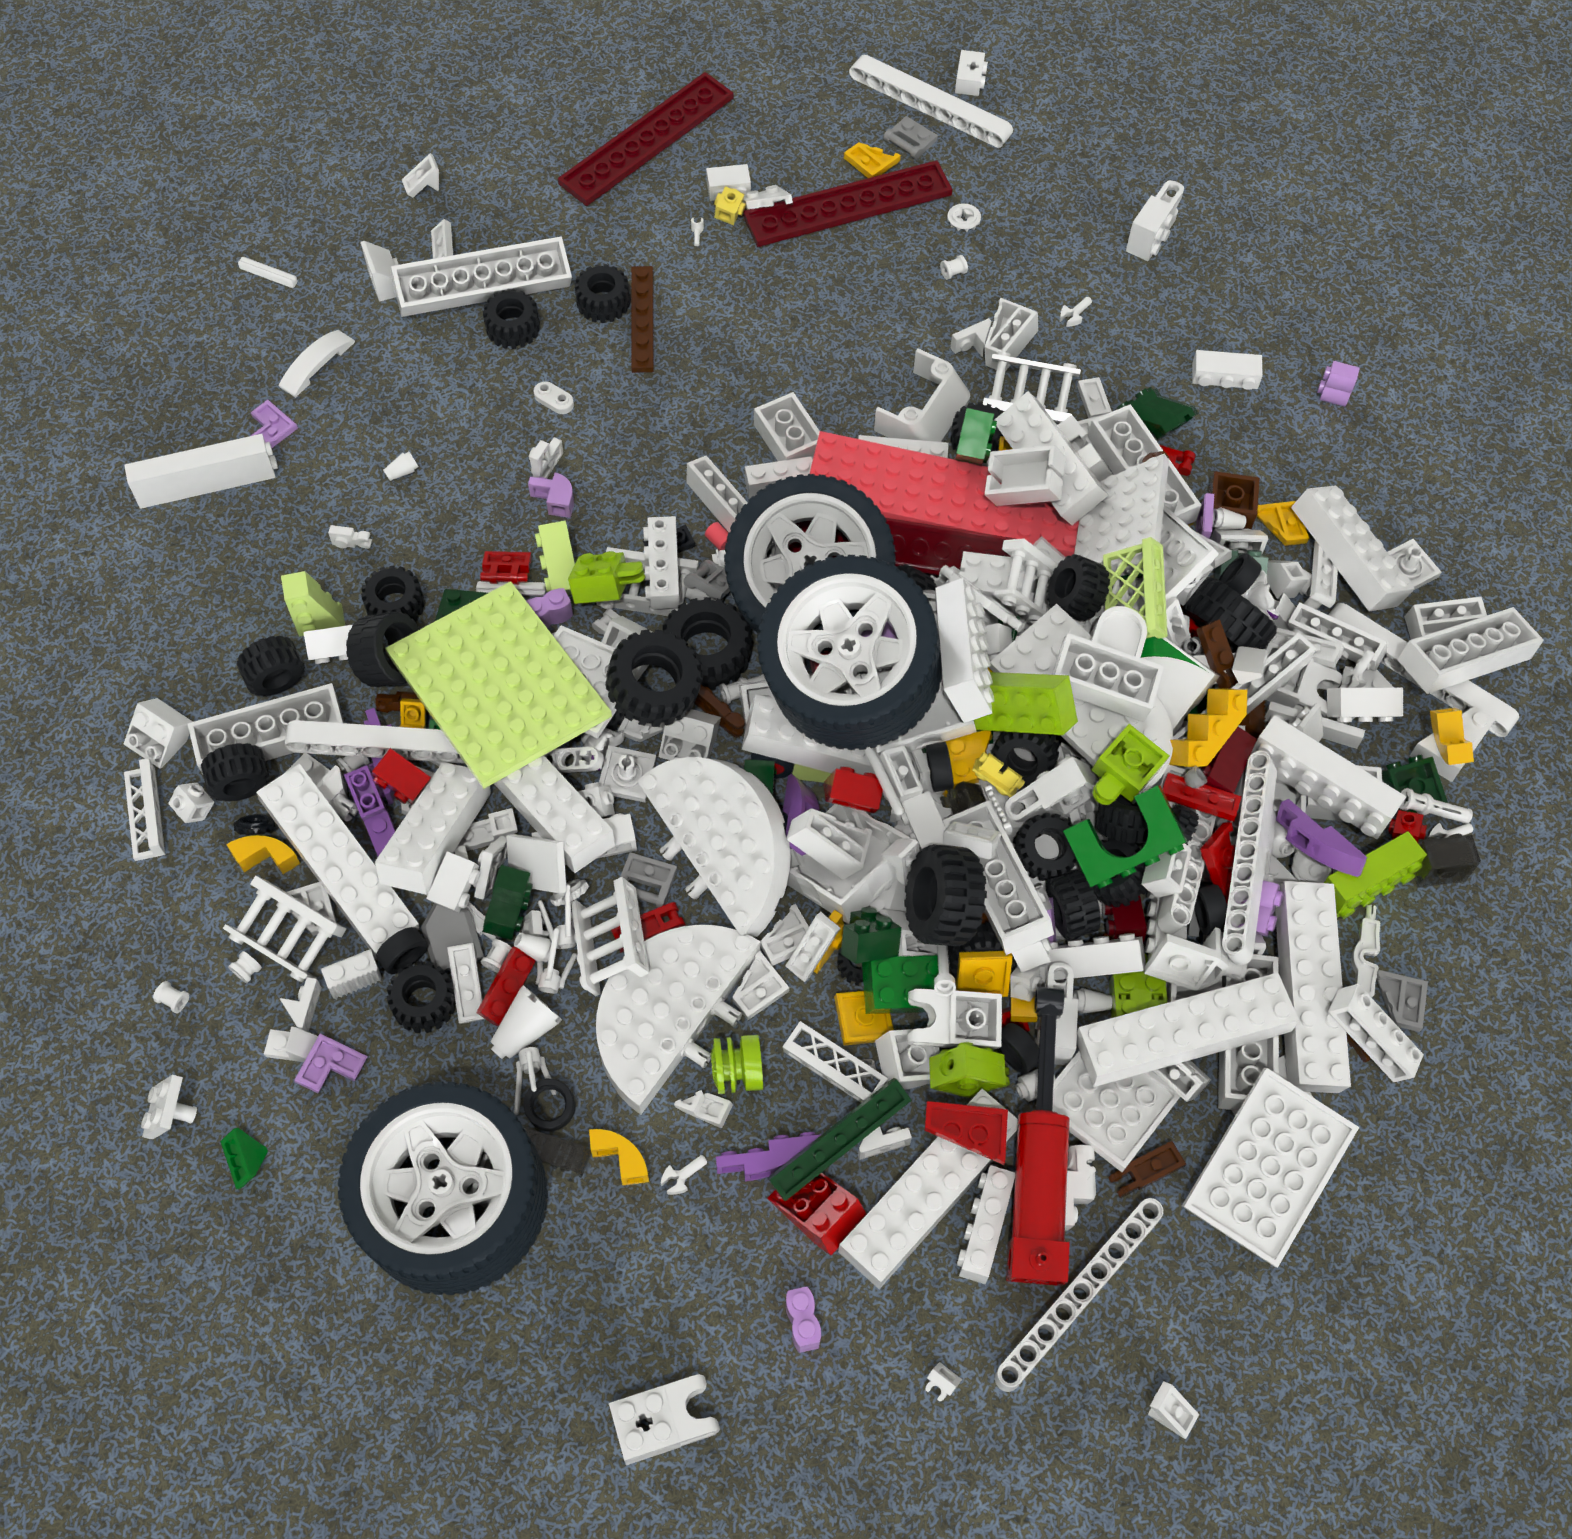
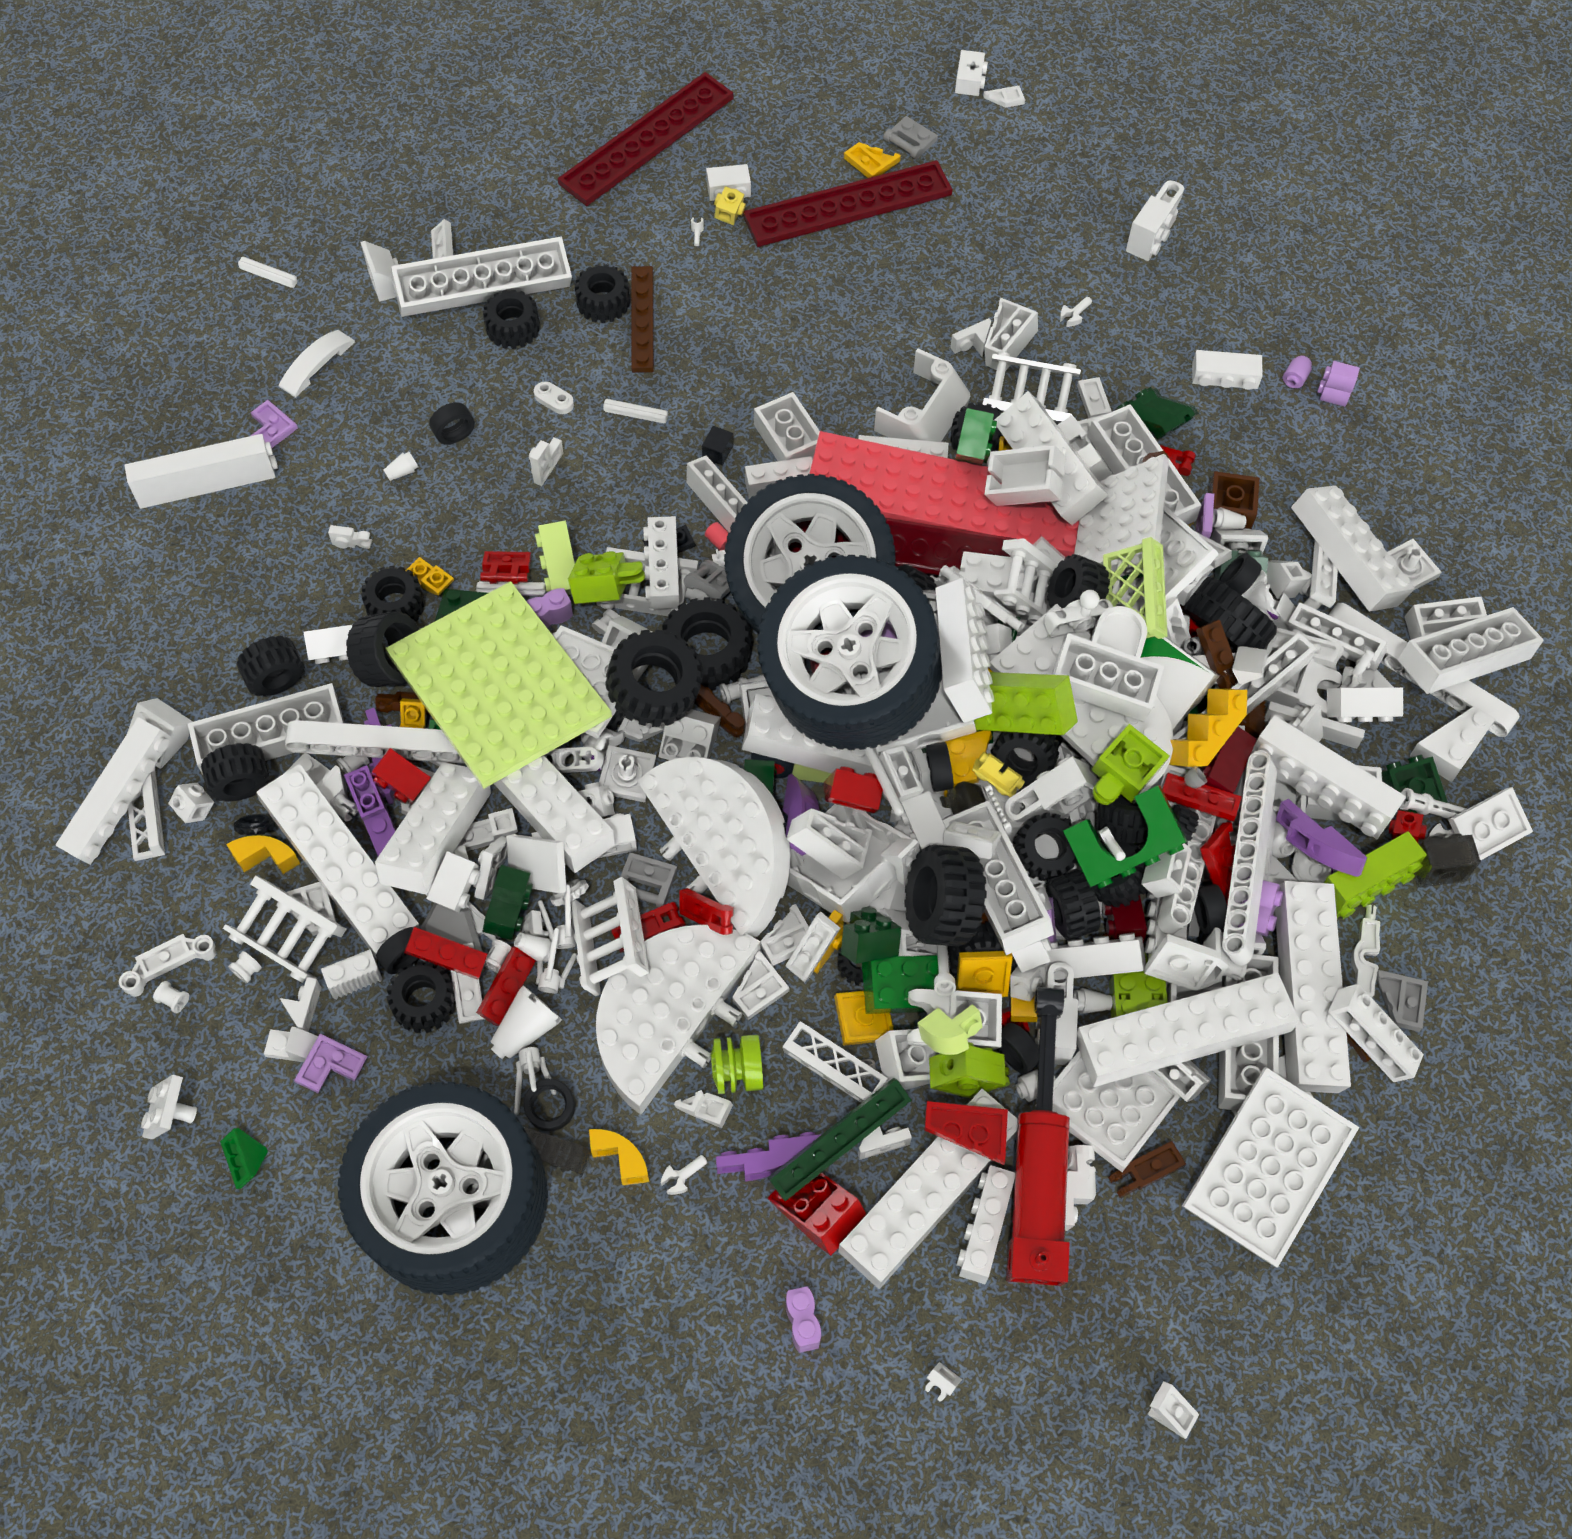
yellowish green wedge [281,571,345,637] -> none
white slope [402,153,439,198] -> none
lavender brick [528,473,574,518] -> none
white brick [609,1374,720,1465] -> none
white wing [743,185,793,209] -> none
white beam [849,55,1013,148] -> none
white bush [940,255,968,280] -> none
white gear [947,204,981,232] -> none
white beam [995,1198,1163,1392] -> none
yellow wing [1257,501,1309,546] -> none
yellow brick [1430,708,1474,765] -> none
none -> white brick [56,717,172,865]
none -> white plate [119,934,216,997]
none -> red plate [404,927,488,980]
none -> yellow slope [405,557,454,596]
none -> black tyre [429,402,475,445]
none -> white axle [603,399,668,423]
none -> red plate [679,888,734,935]
none -> black brick [702,426,734,466]
none -> yellowish green brick [918,1004,983,1055]
none -> white tile [983,86,1025,108]
none -> white piece [1044,590,1114,637]
none -> white bar [1098,826,1126,861]
none -> lavender brick [1283,356,1312,388]
none -> white plate [1448,787,1533,864]

